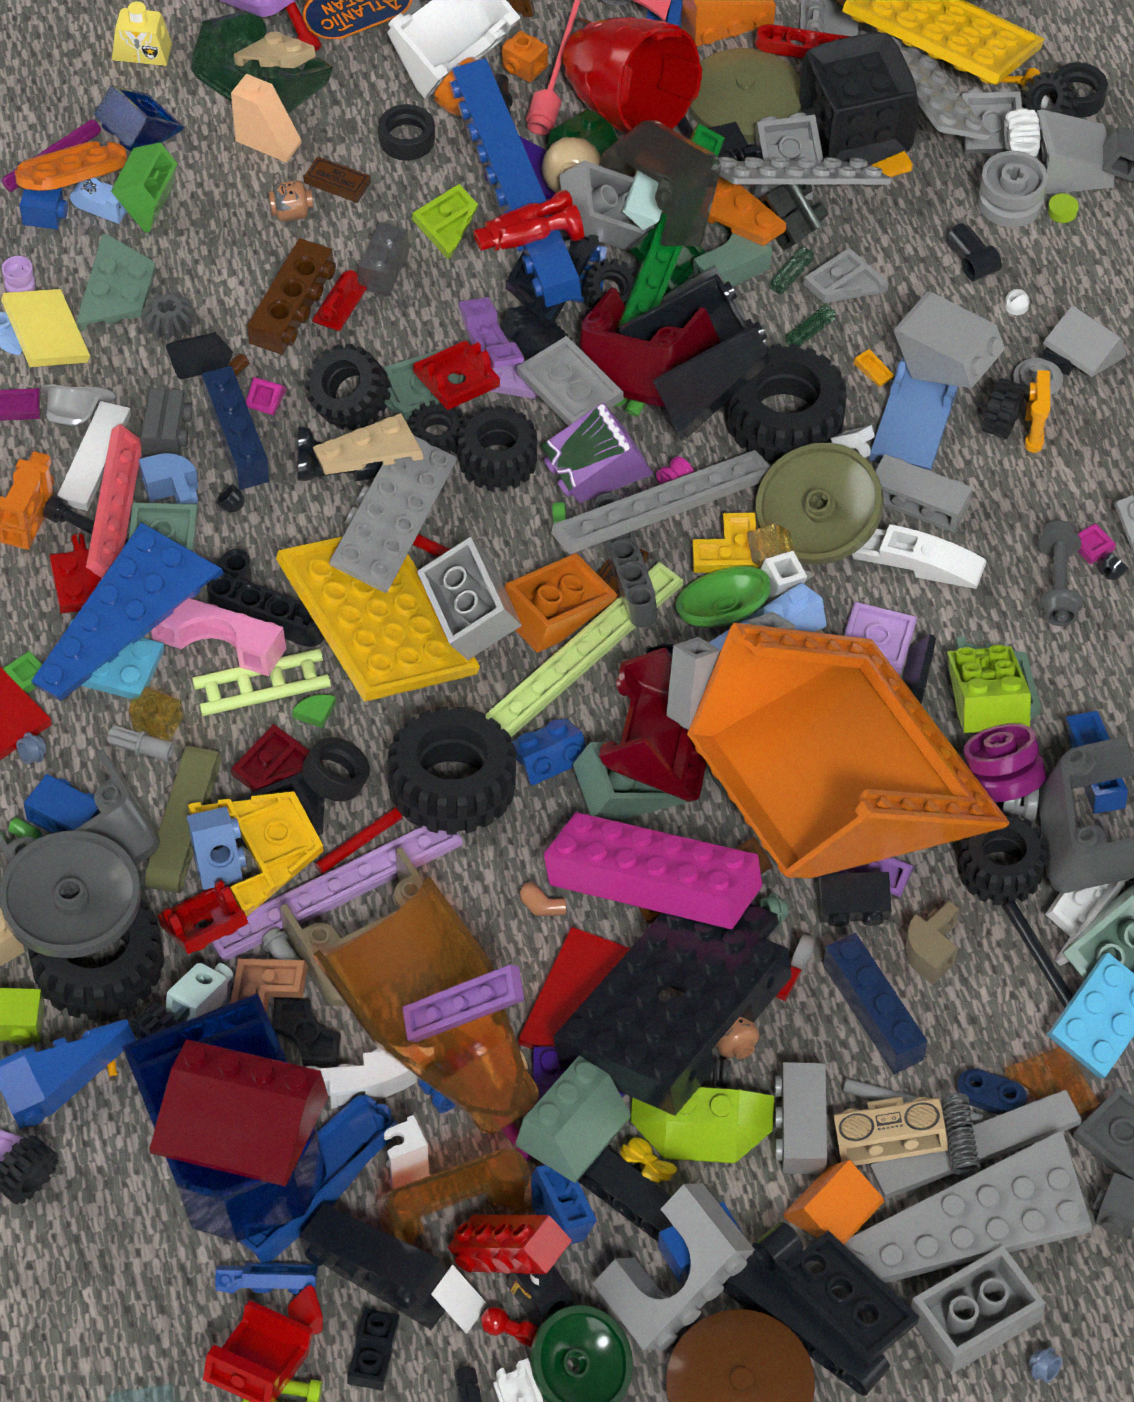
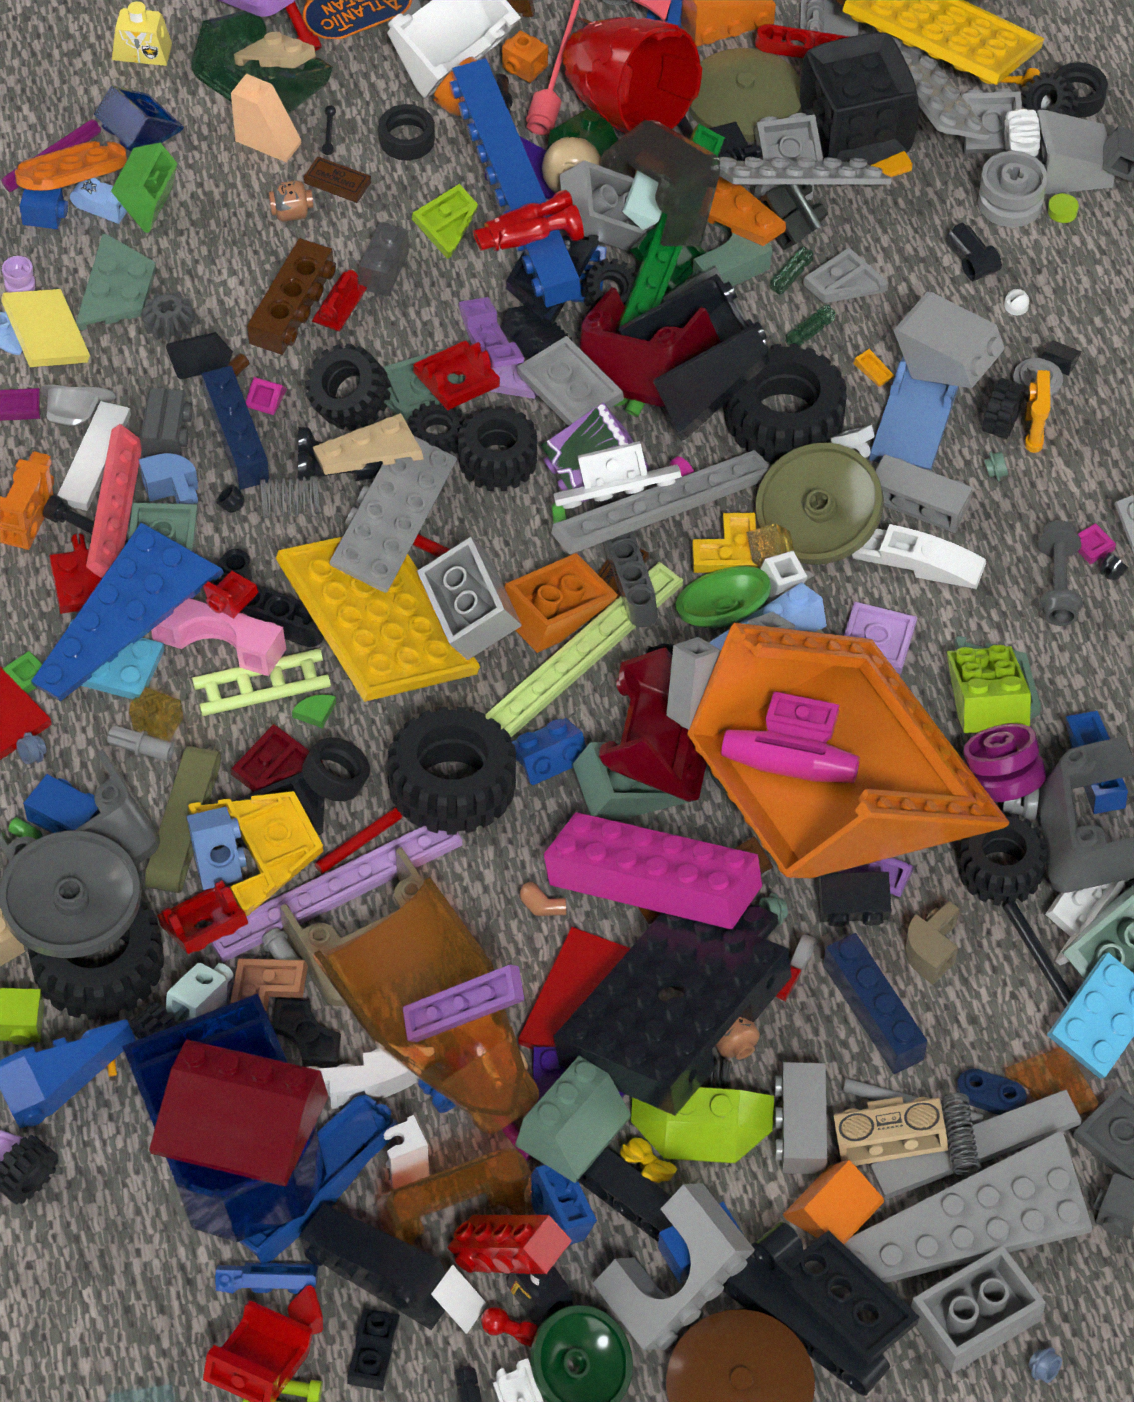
black slope [902,634,936,704] -> none
light grey slope [1043,305,1126,377] -> none
none -> red bracket [203,571,258,619]
none -> light grey piece [260,475,320,519]
none -> black hinge [322,105,336,155]
none -> white bracket [553,441,682,509]
none -> dark pink plate [721,691,860,783]
none -> sand green plate [984,451,1009,481]

